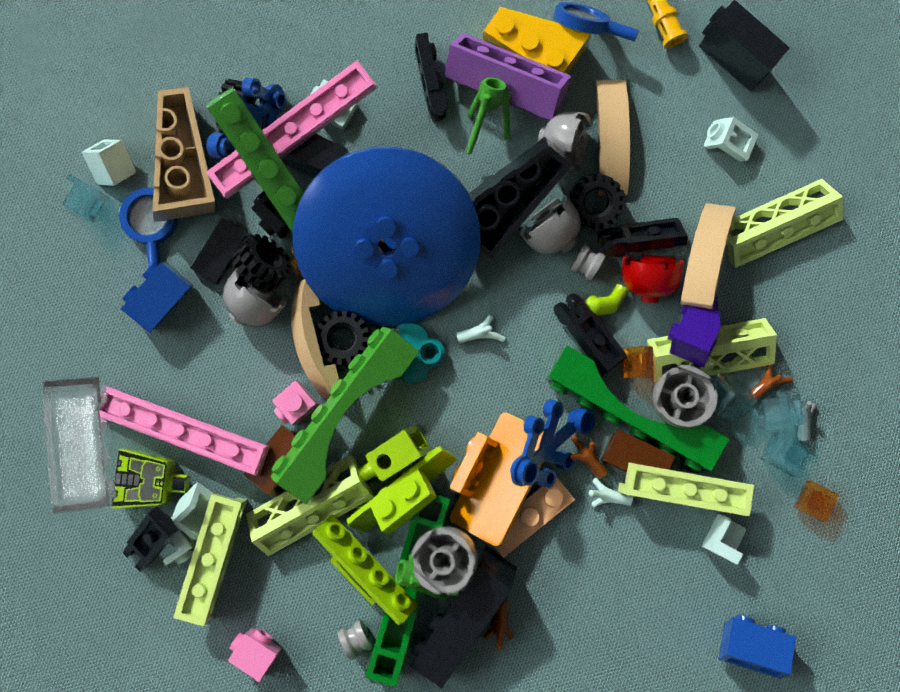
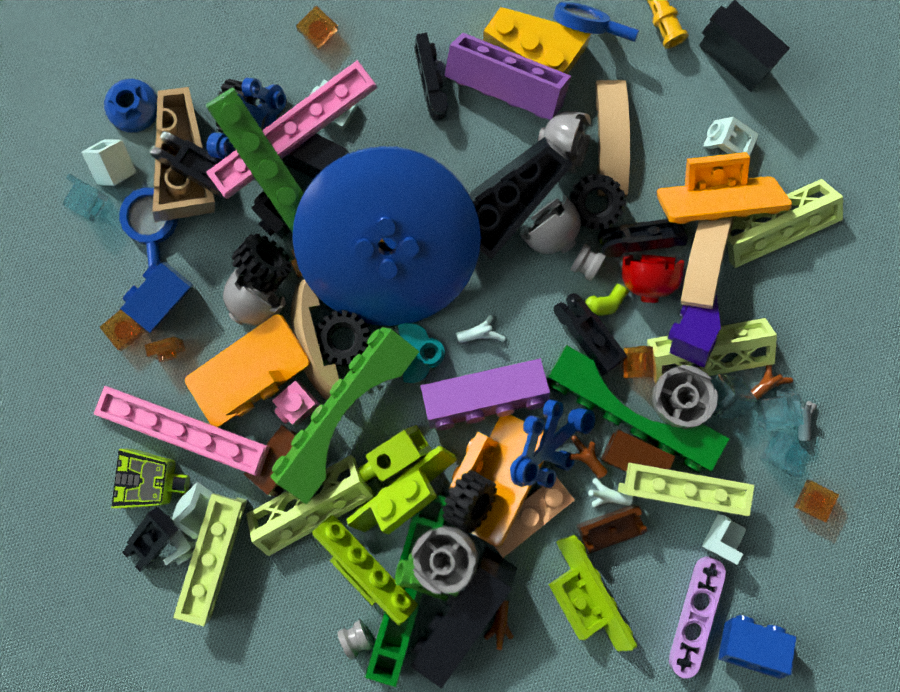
clear windscreen [42,377,115,513] -> none
black tile [190,218,249,285] -> none
bright pink brick [228,628,282,682] -> none
bright green plant [467,77,511,155] -> none
none -> clear orange plate [99,310,145,351]
none -> blue piece [104,79,158,133]
none -> clear orange plate [144,336,185,362]
none -> black hinge [150,131,227,200]
none -> light orange bracket [185,314,310,427]
none -> clear orange plate [296,6,338,50]
none -> medium lavender brick [420,358,550,430]
none -> black tyre [442,470,497,533]
none -> lime bracket [548,535,637,651]
none -> reddish brown hinge [576,504,648,554]
none -> light orange bracket [657,152,792,224]
none -> lavender beam [669,557,726,678]

